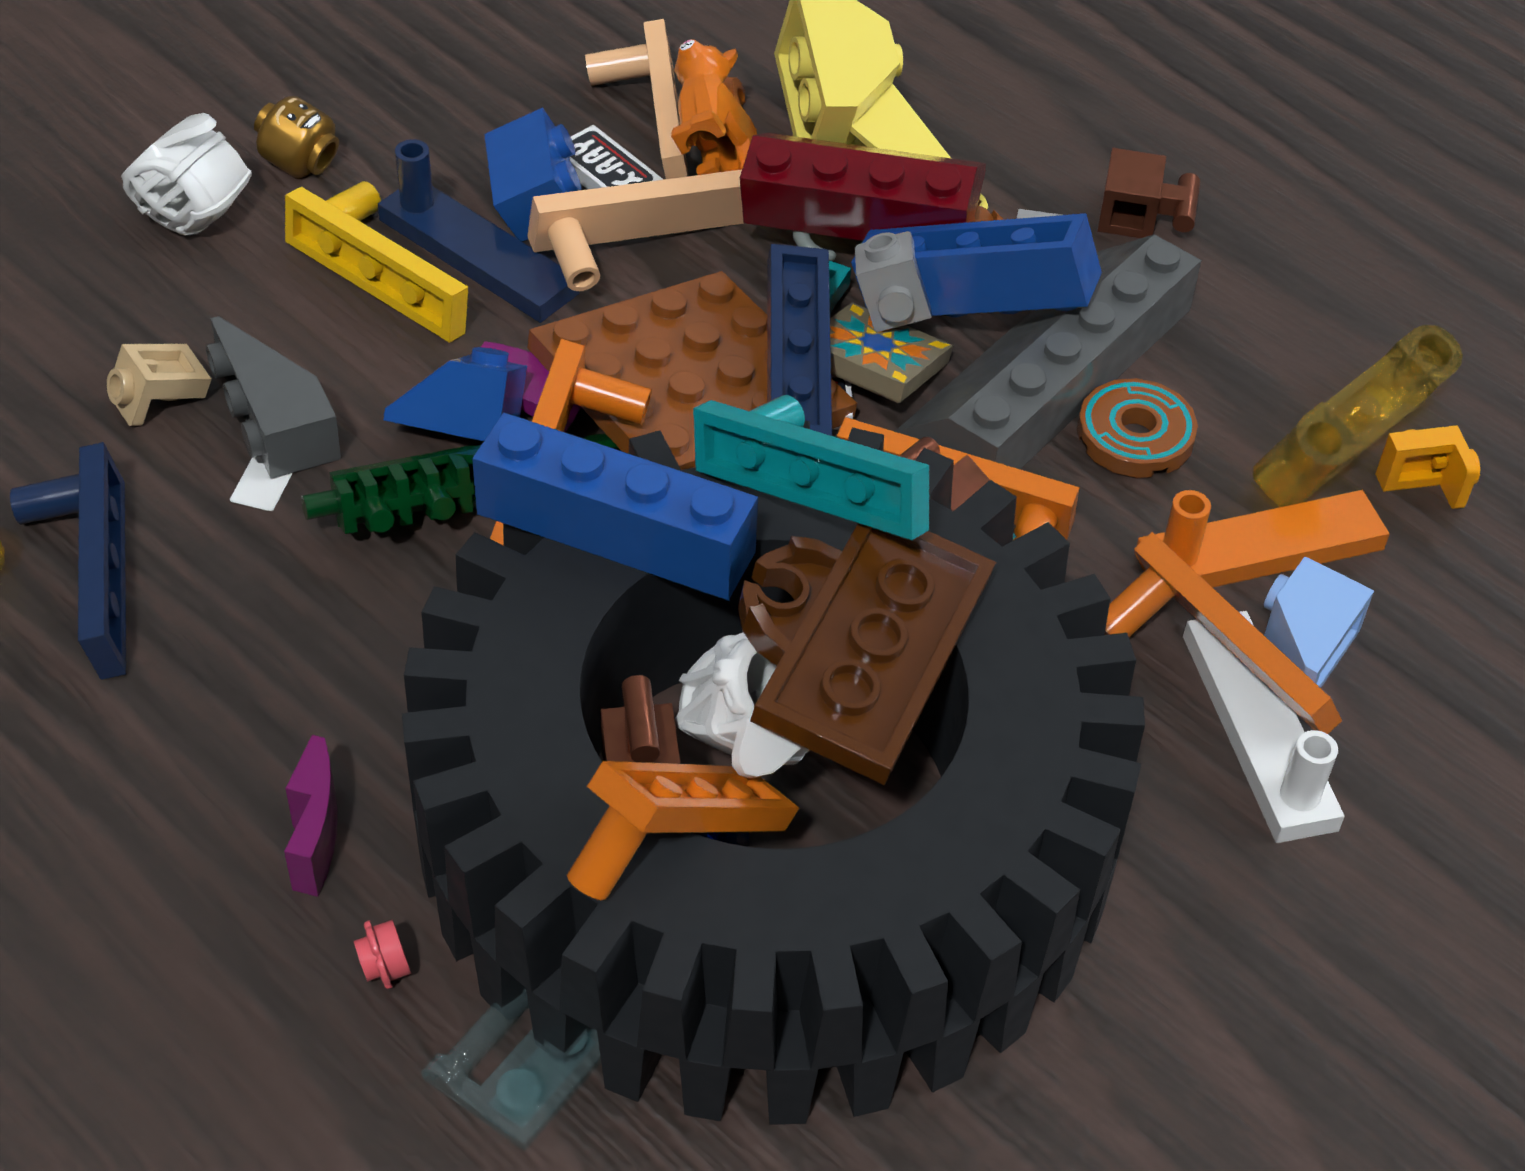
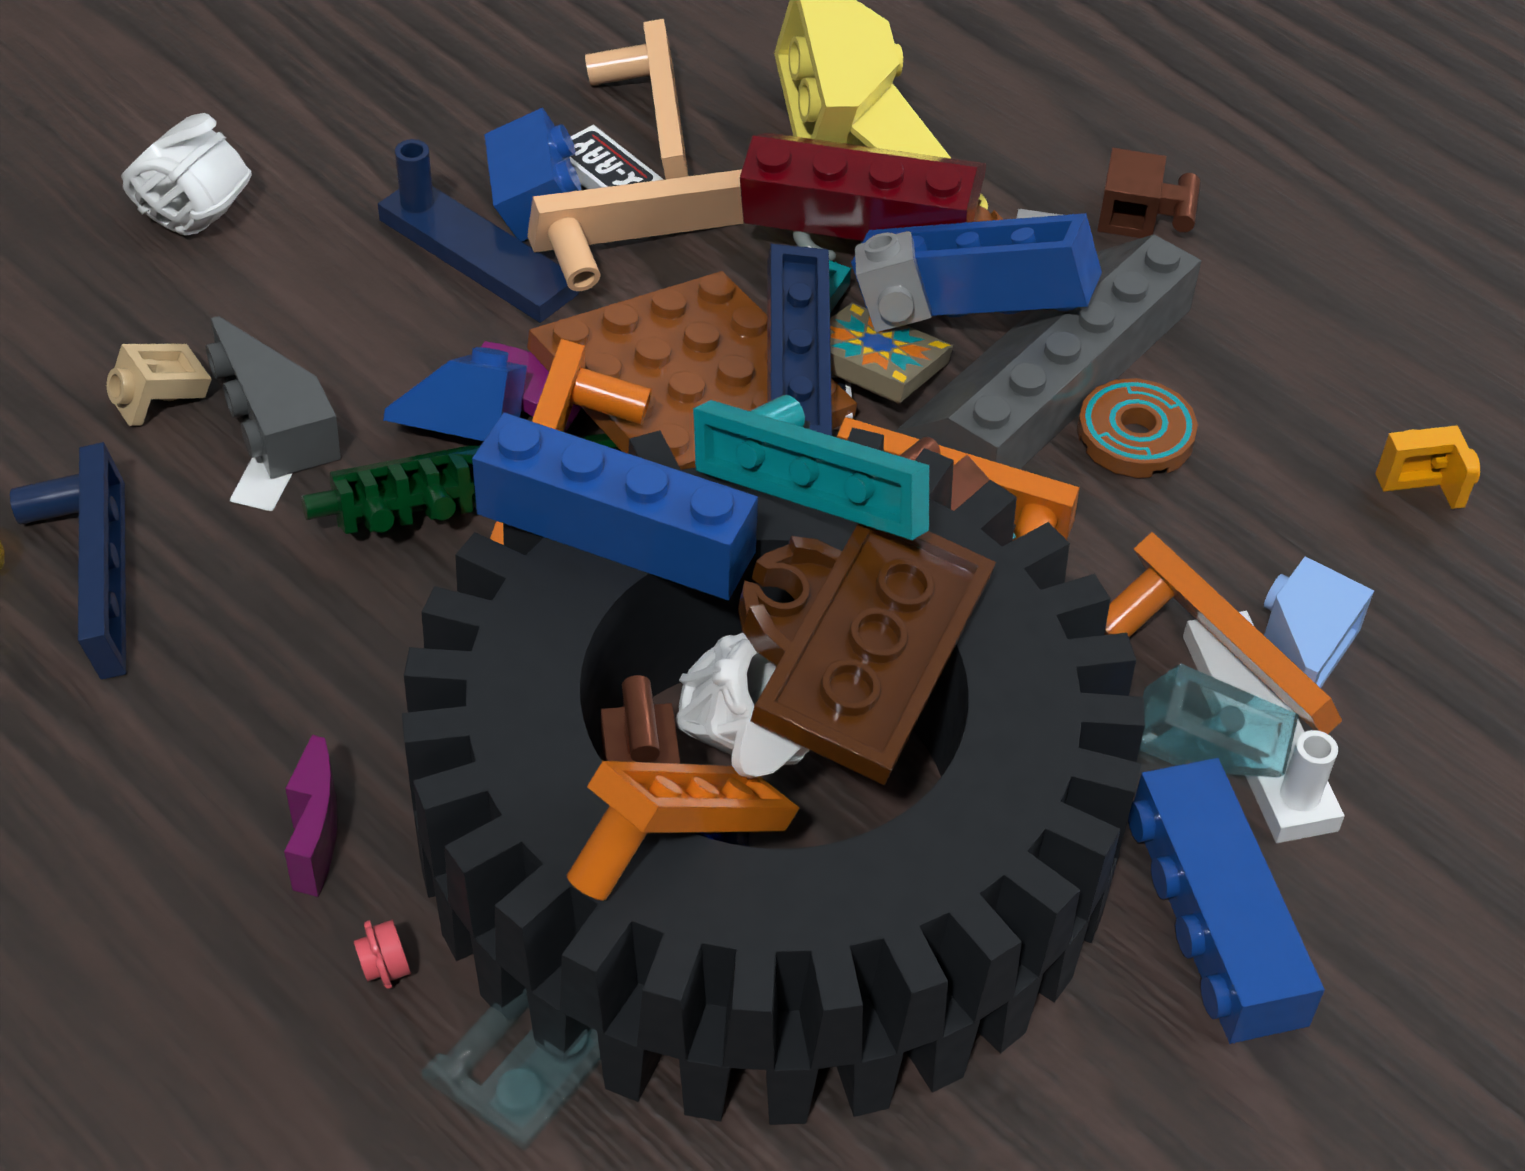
pearl gold head [254,96,339,178] -> none
yellow piece [285,181,468,343] -> none
orange animal [671,39,757,175] -> none
orange piece [1135,490,1390,588] -> none
clear yellow plate [1253,325,1463,507] -> none
none -> blue brick [1128,758,1325,1044]
none -> clear light blue slope [1139,663,1299,778]

